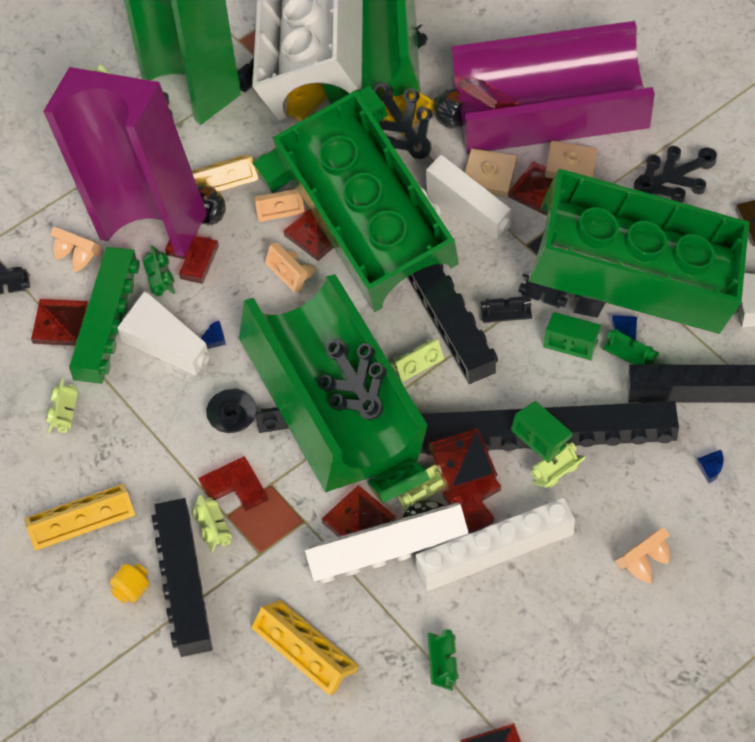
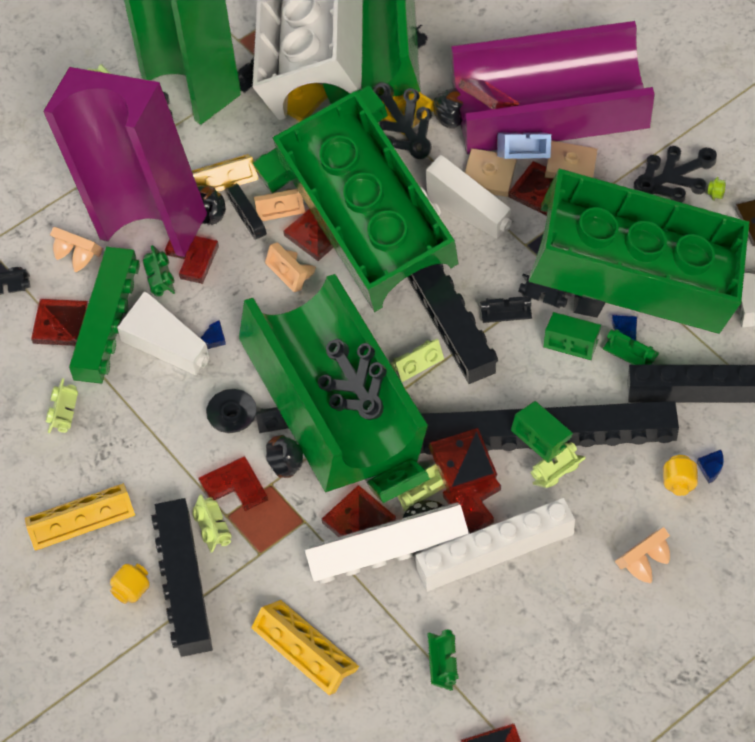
none -> black beam [226,183,267,240]
none -> black hair [266,435,303,478]
none -> light blue piece [497,132,551,159]
none -> yellow head [663,455,698,496]
none -> lime plate [708,177,726,201]

